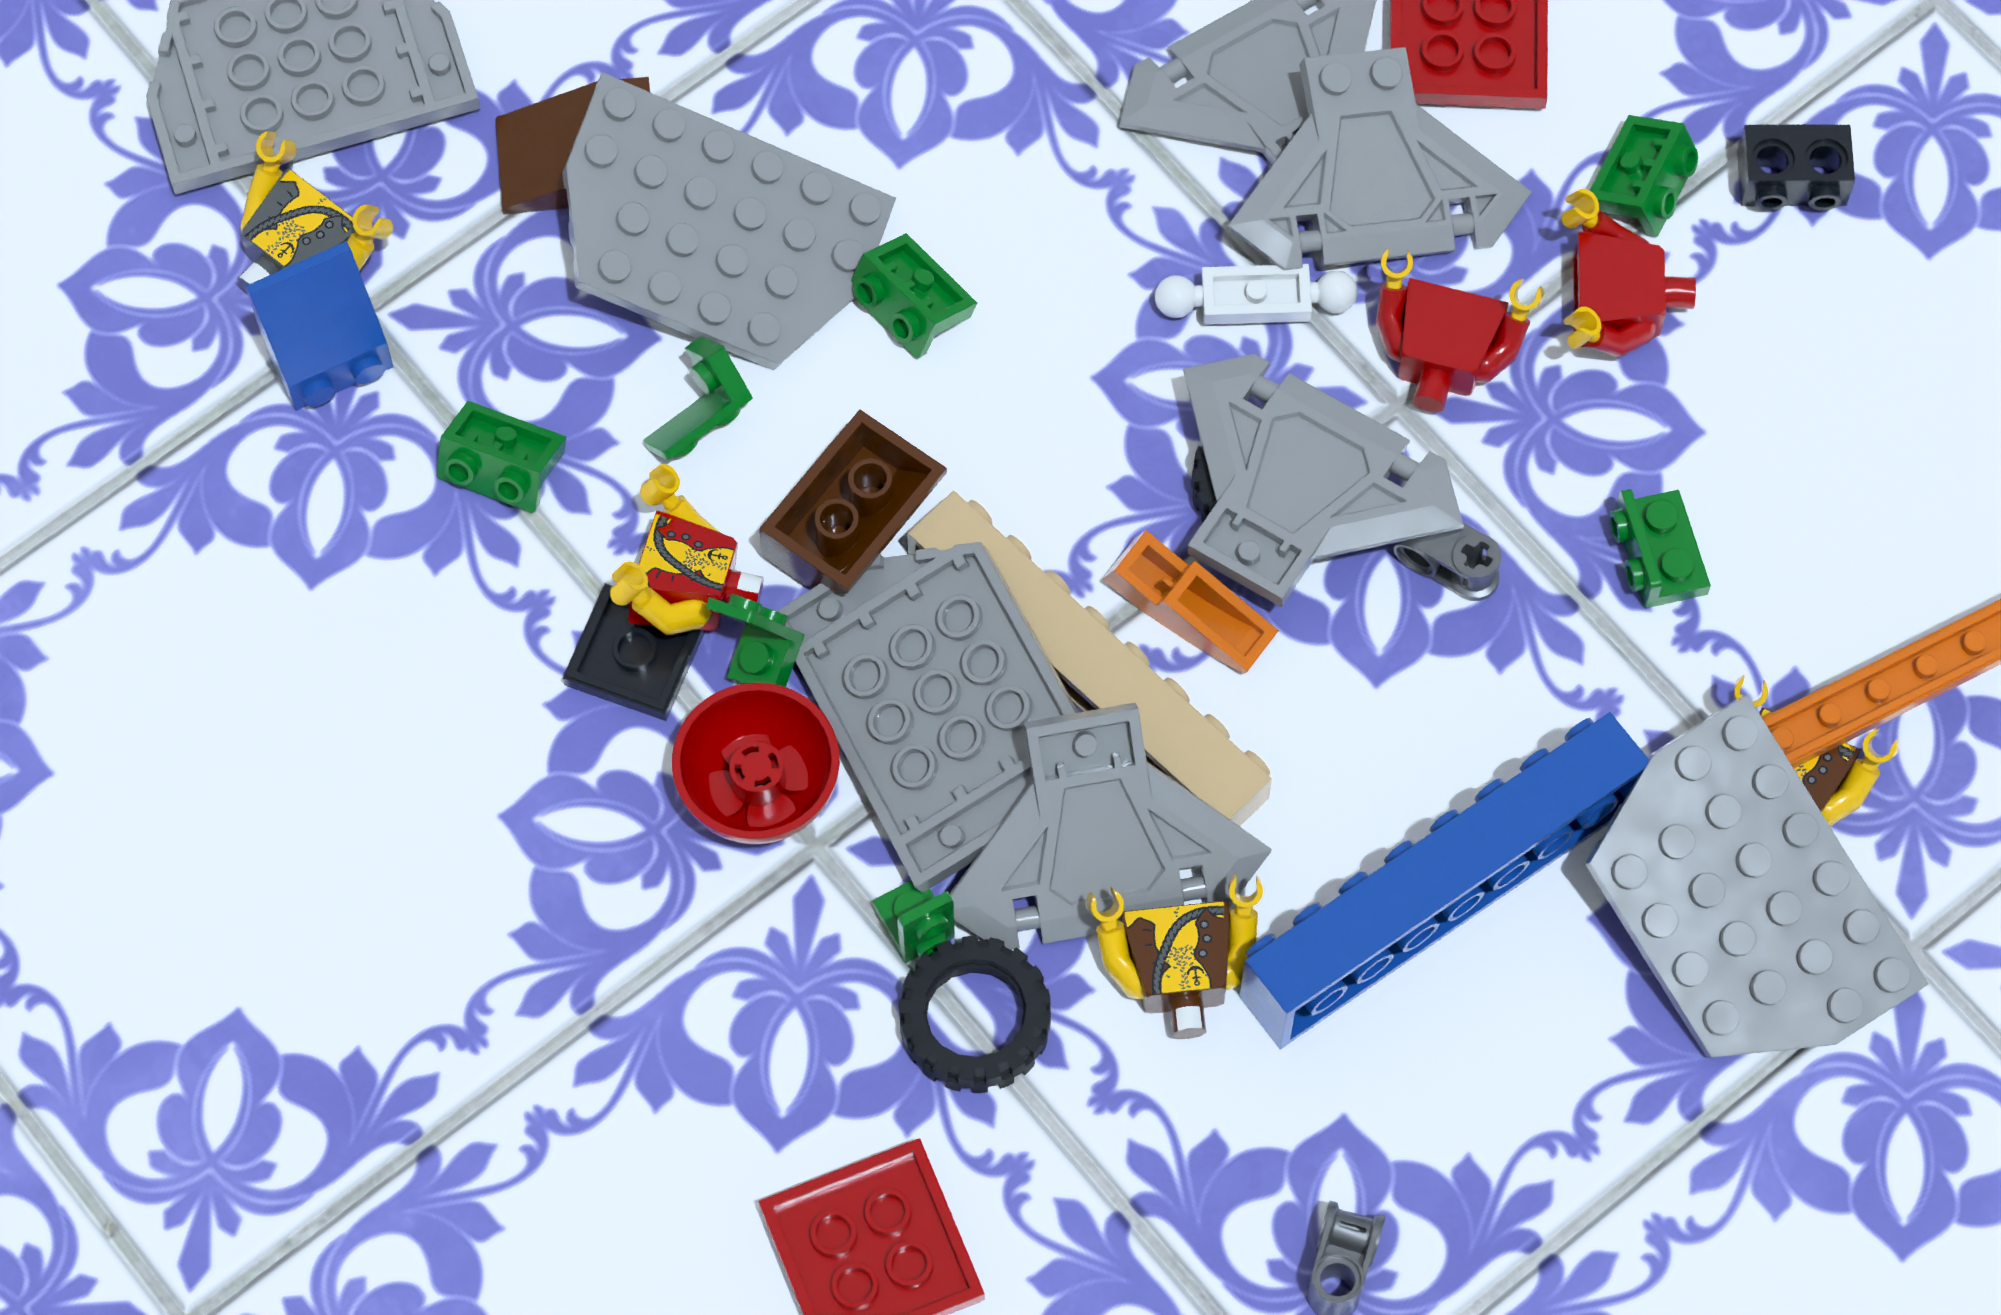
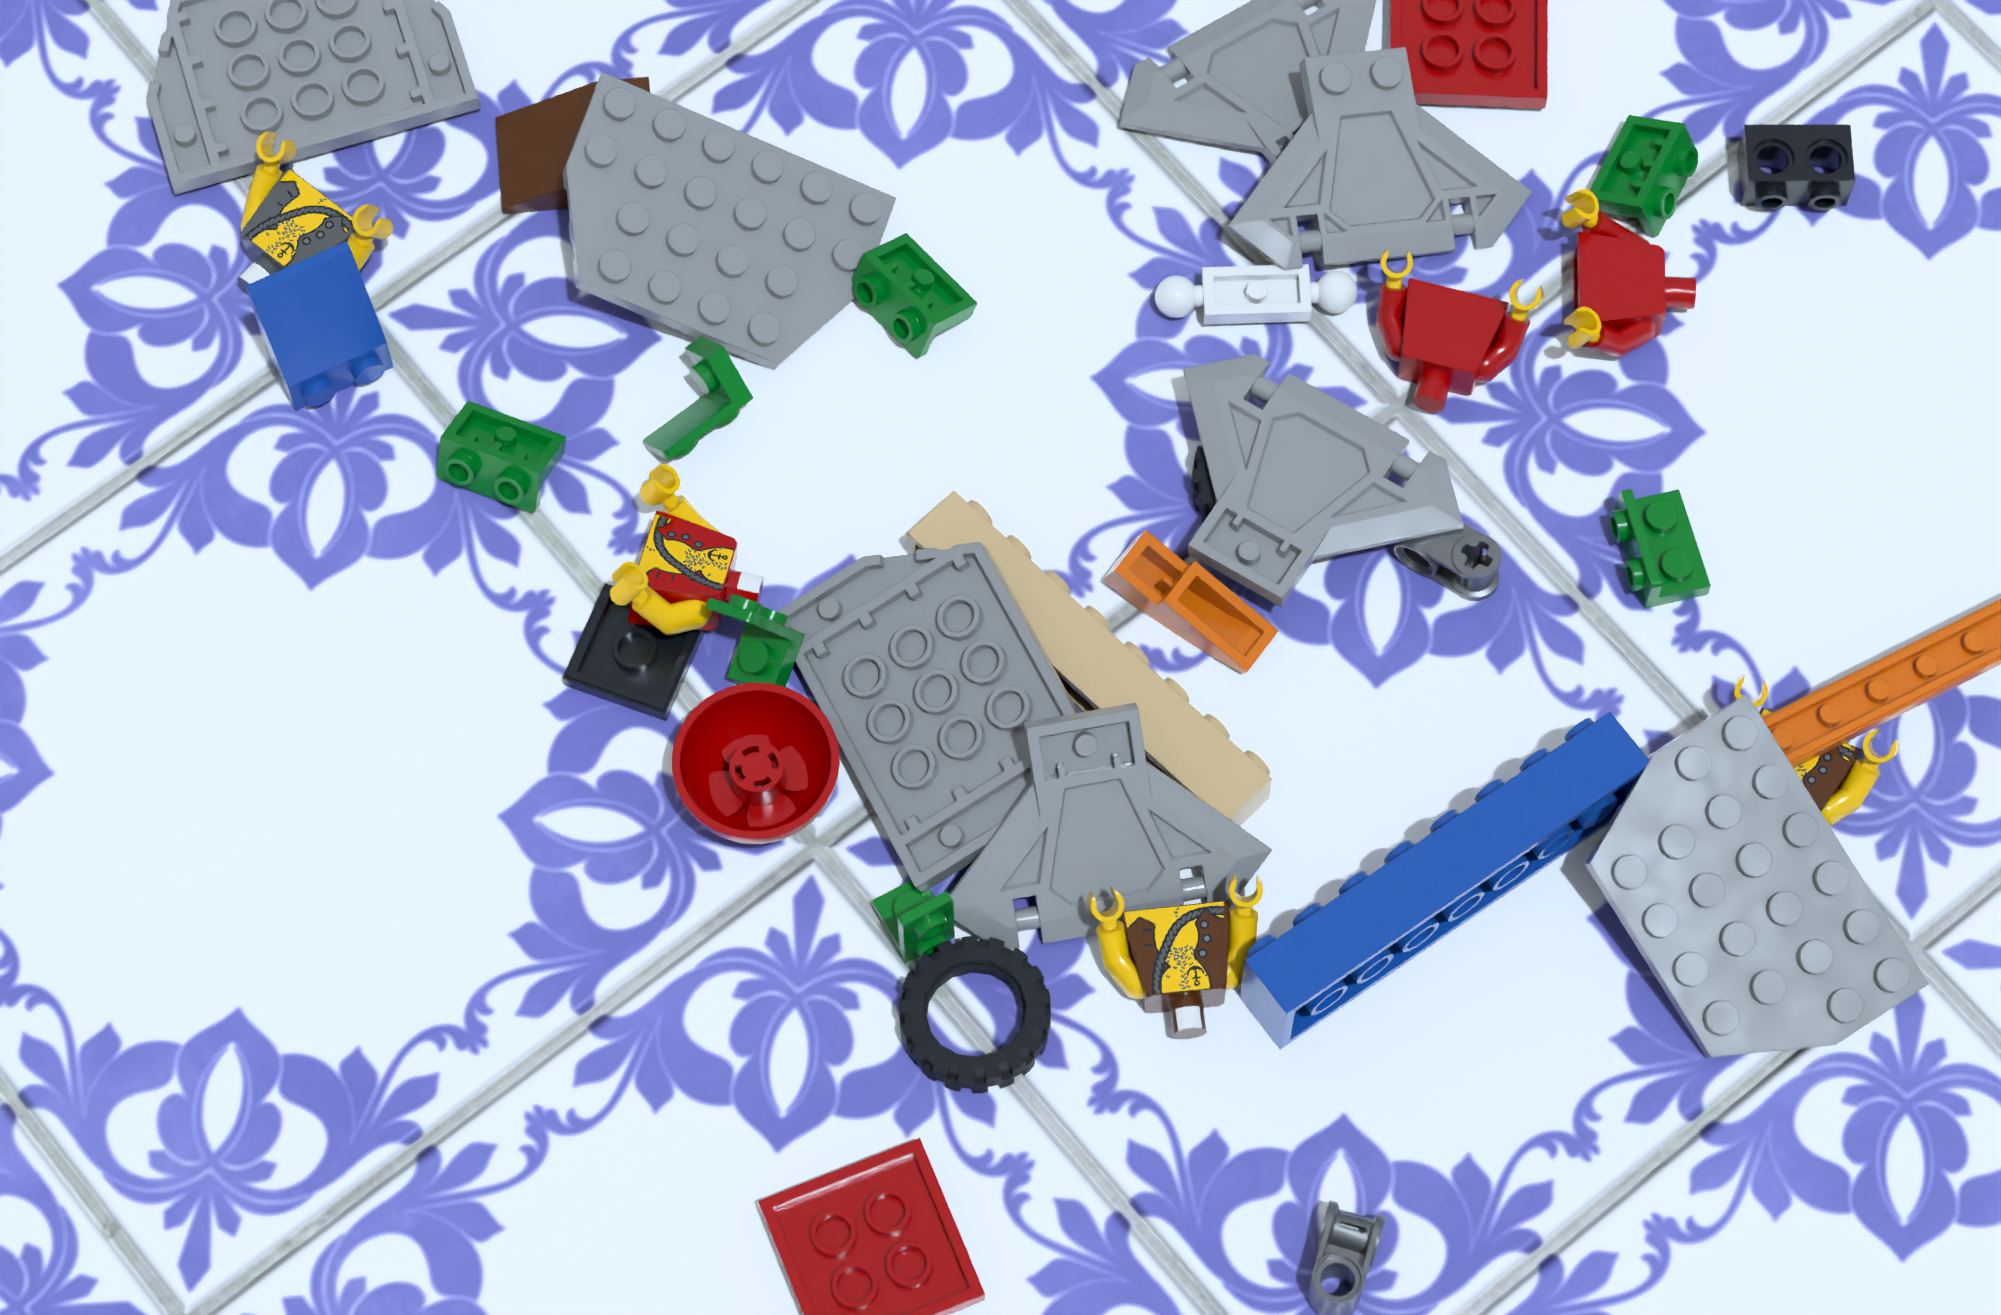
reddish brown slope [759,409,947,594] -> none

